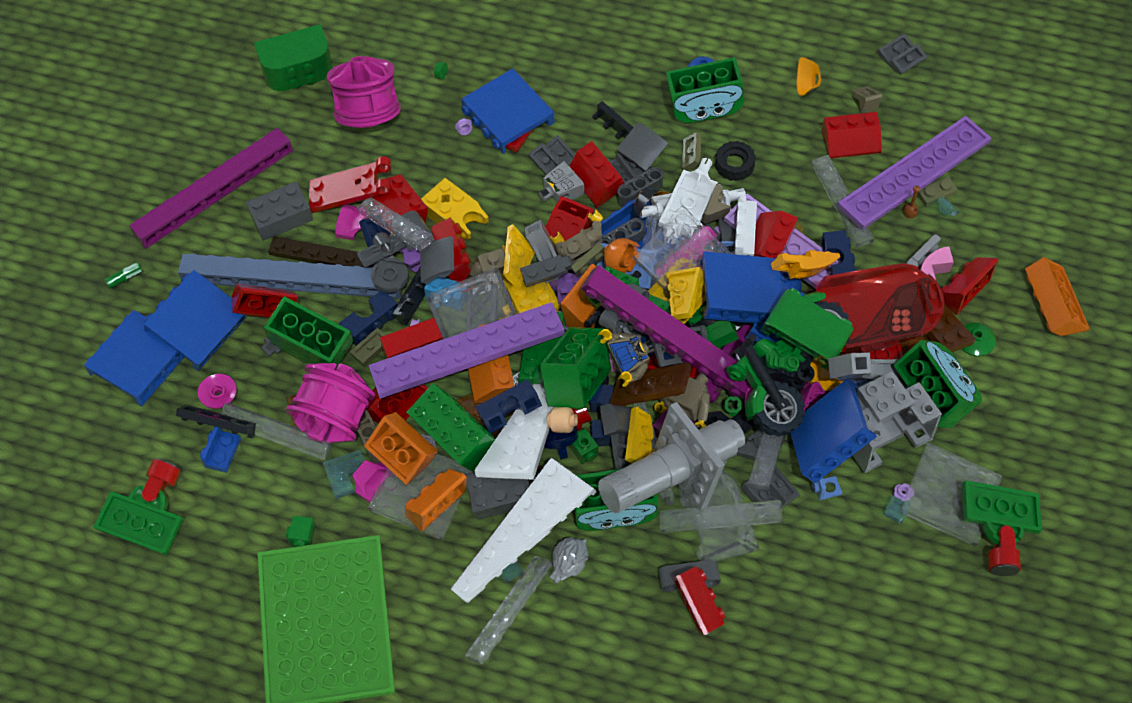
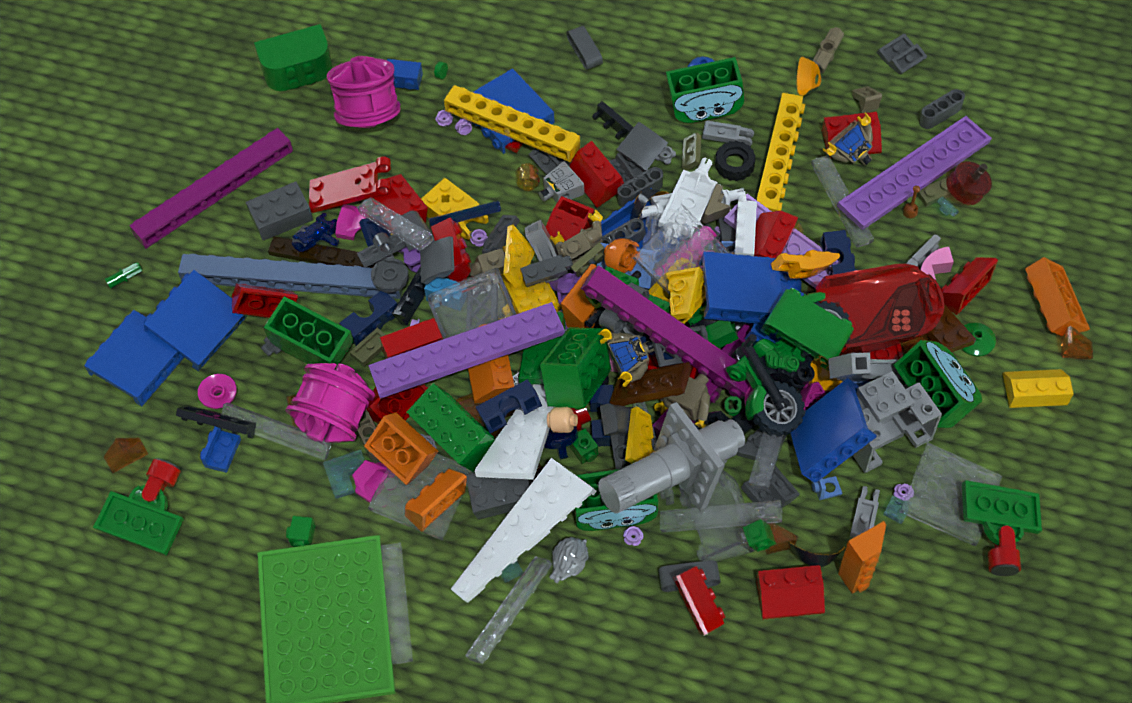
none -> clear orange slope [104,438,148,473]
none -> clear blue piece [292,213,339,252]
none -> clear plate [381,543,413,664]
none -> blue brick [387,59,423,90]
none -> clear blue axle [429,201,501,227]
none -> lavender plate [436,110,453,126]
none -> yellow brick [444,85,580,162]
none -> lavender plate [470,229,488,247]
none -> dark grey hinge [482,215,520,254]
none -> clear yellow head [516,163,540,191]
none -> dark grey beam [566,26,603,70]
none -> lavender plate [623,526,643,546]
none -> light grey plate [656,146,676,164]
none -> light grey hinge [702,121,754,146]
none -> green brick [743,519,776,552]
none -> red slope [756,565,825,620]
none -> yellow brick [757,93,806,211]
none -> clear orange slope [761,517,798,554]
none -> black piece [788,541,845,568]
none -> dark tan piece [813,27,844,73]
none -> torso [822,112,873,165]
none -> orange slope [838,521,886,594]
none -> light grey hinge [850,486,880,538]
none -> dark grey beam [919,89,965,129]
none -> clear red wheel [947,161,992,205]
none -> yellow slope [1003,369,1074,408]
none -> clear orange slope [1061,326,1093,359]

